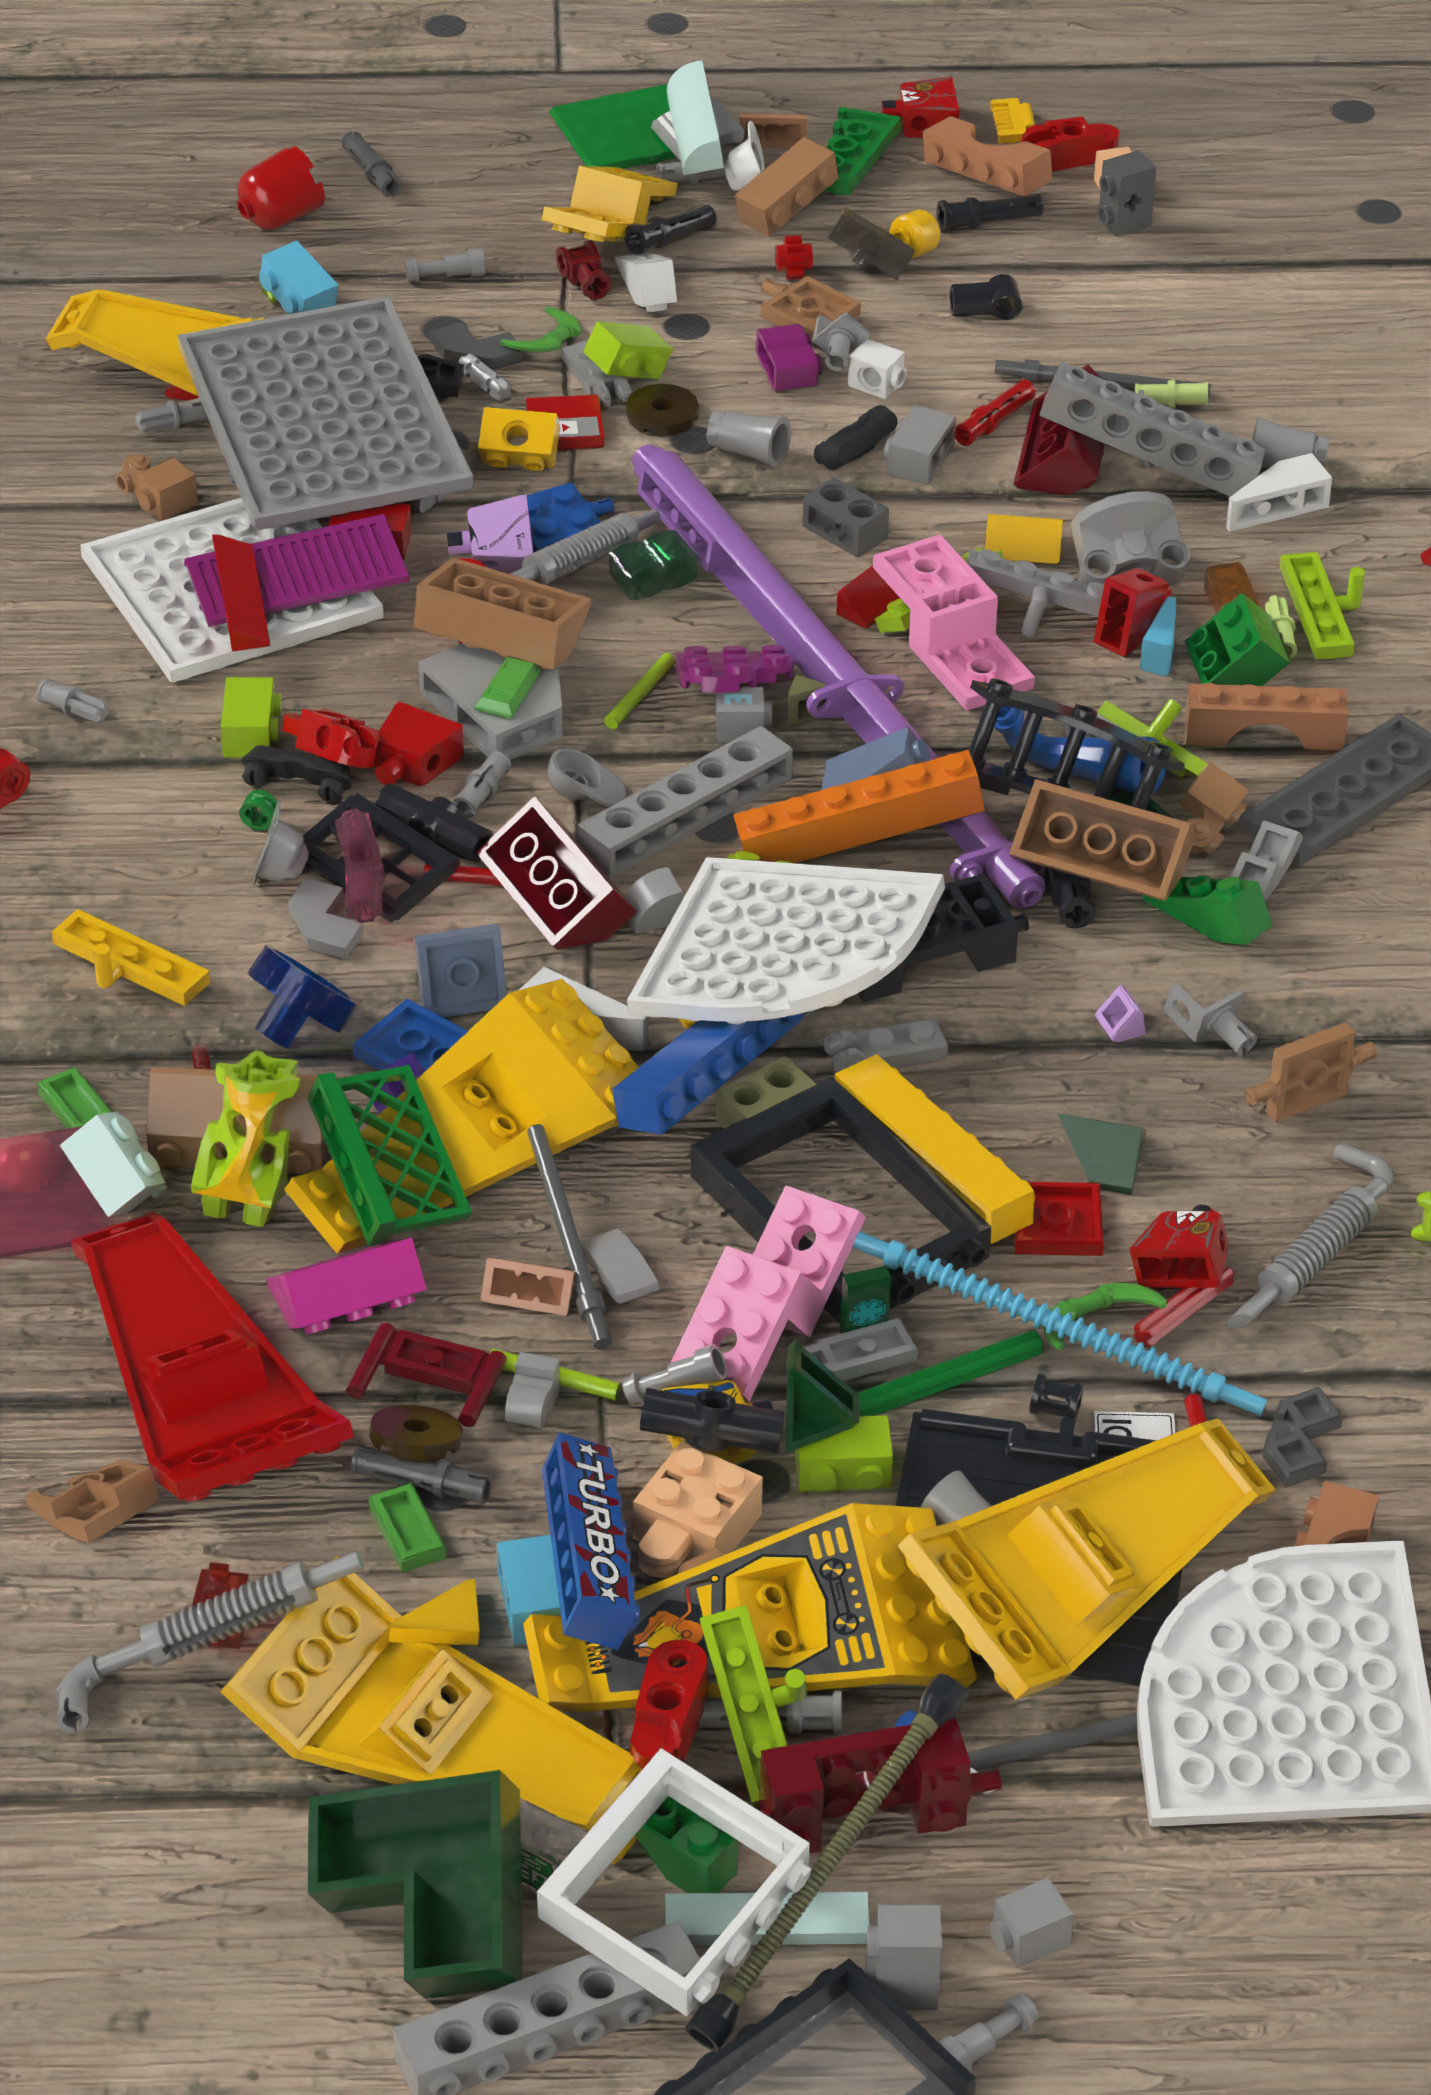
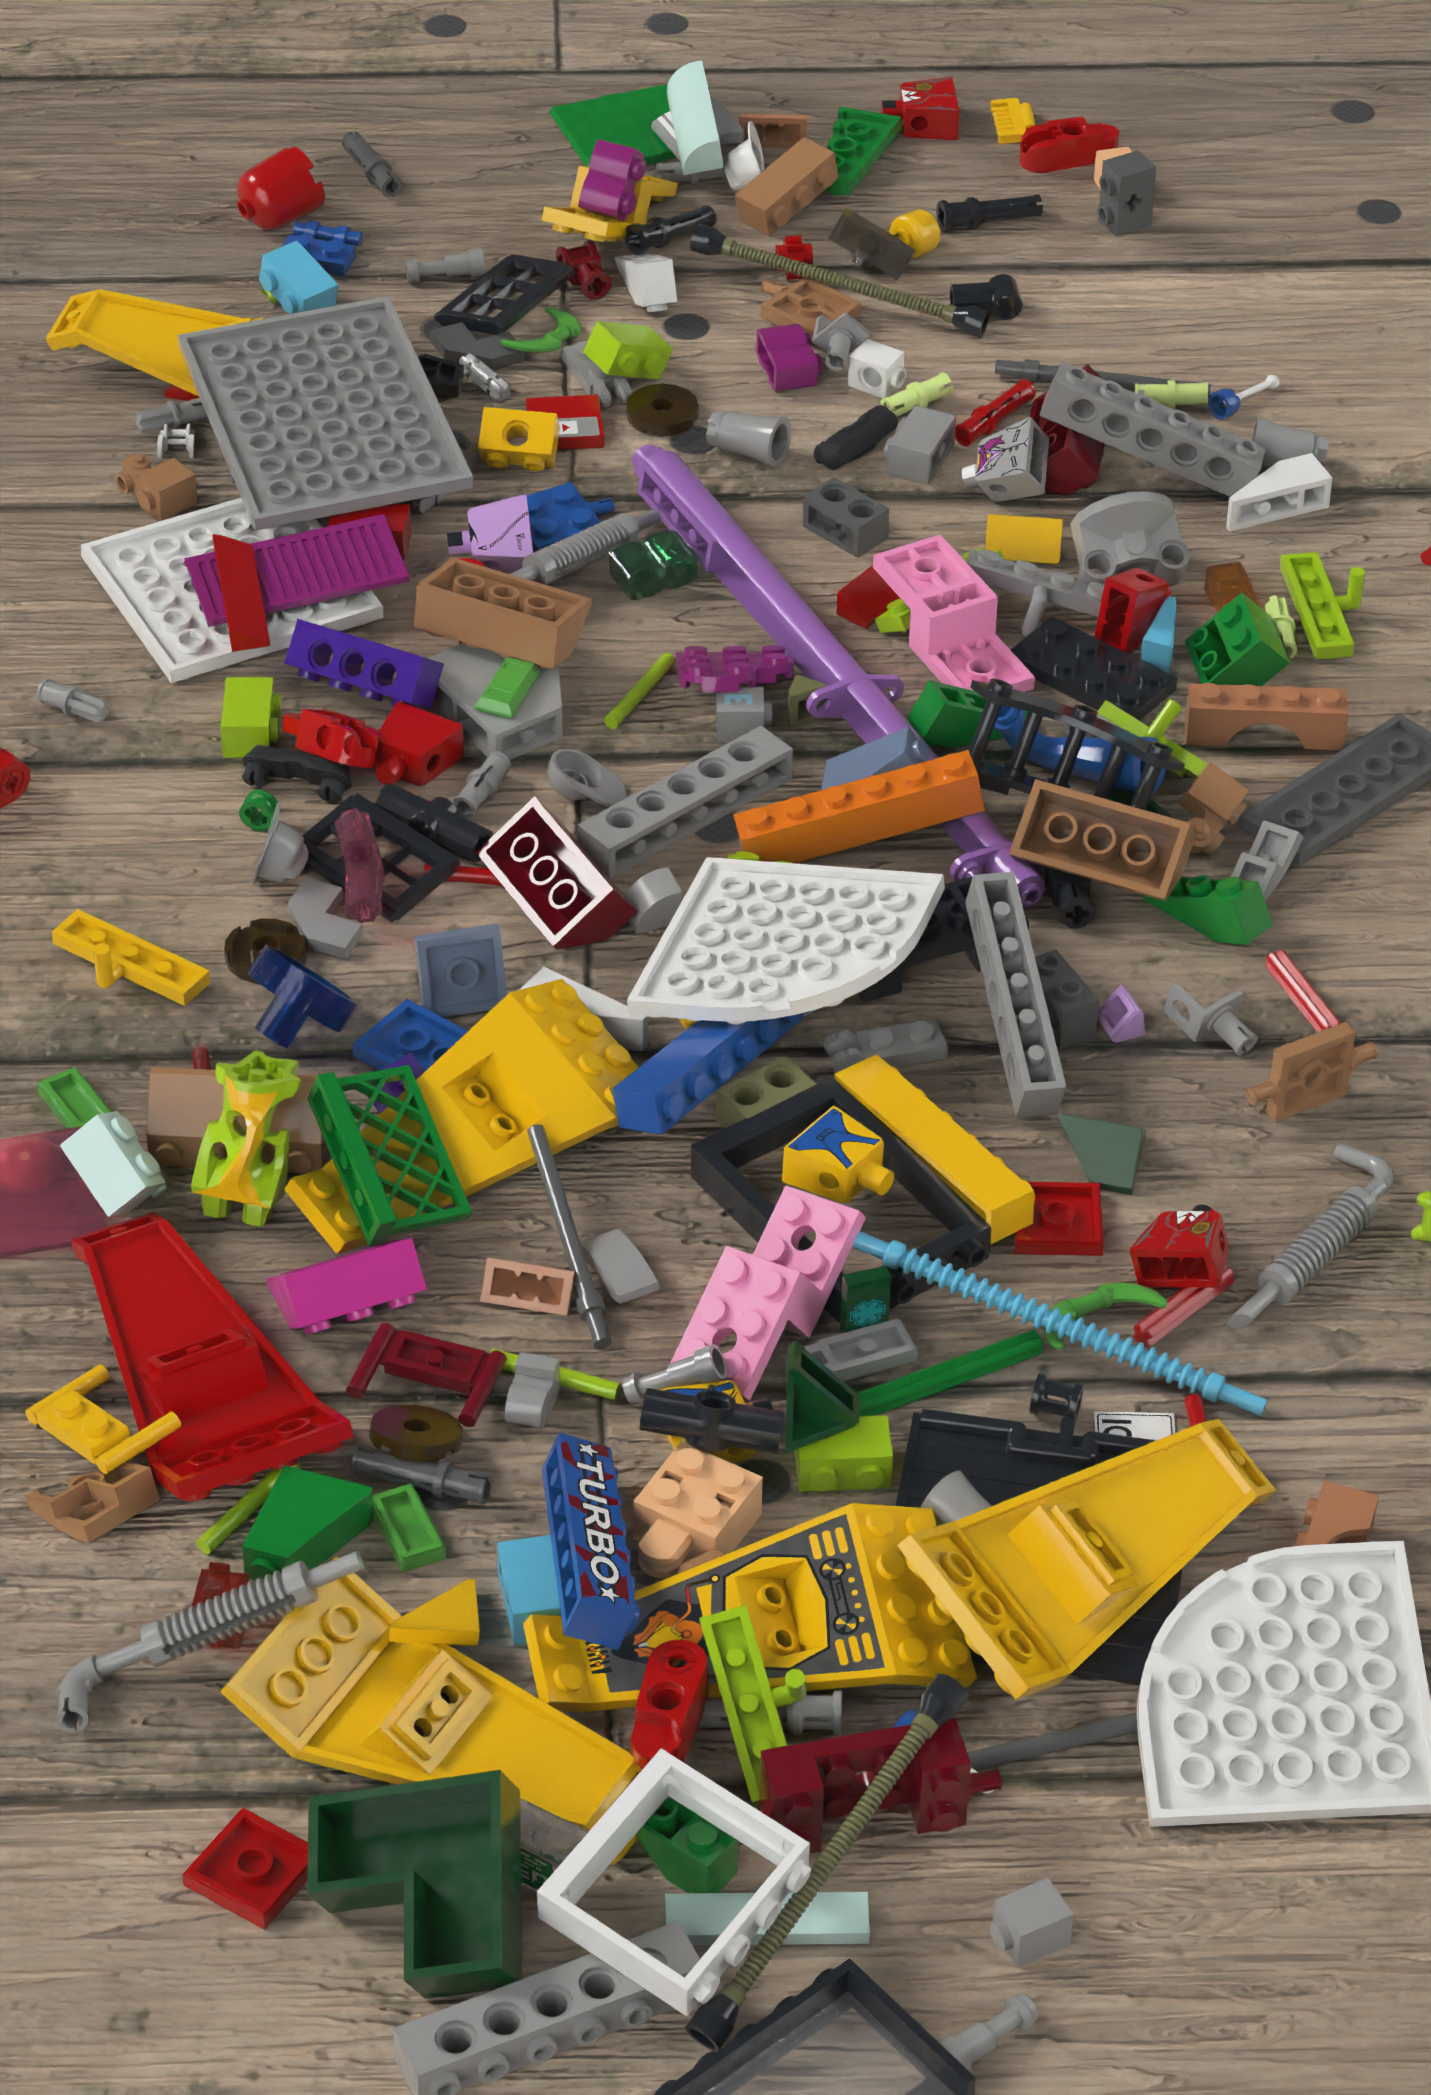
light grey brick [865,1904,942,2010] -> none
nougat arch [923,116,1052,196] -> none
dark grey tile [1262,1387,1343,1488] -> none
none -> yellow plate [25,1364,181,1474]
none -> white piece [157,424,195,459]
none -> red tile [182,1807,308,1930]
none -> lime bar [196,1461,301,1555]
none -> dark brown tile [224,918,308,984]
none -> green slope [242,1465,374,1581]
none -> blue plate [281,220,363,276]
none -> dark purple brick [284,619,444,709]
none -> black piece [434,254,576,335]
none -> magenta brick [578,139,646,222]
none -> olive hose [690,224,990,338]
none -> yellow torso [782,1106,894,1203]
none -> yellowish green pin [880,372,953,417]
none -> green slope [907,680,1028,748]
none -> light grey torso [962,417,1049,502]
none -> light grey brick [965,872,1066,1118]
none -> black plate [1010,617,1178,721]
none -> dark grey brick [1035,950,1099,1050]
none -> blue hinge [1208,375,1279,420]
none -> axle [1265,949,1341,1033]

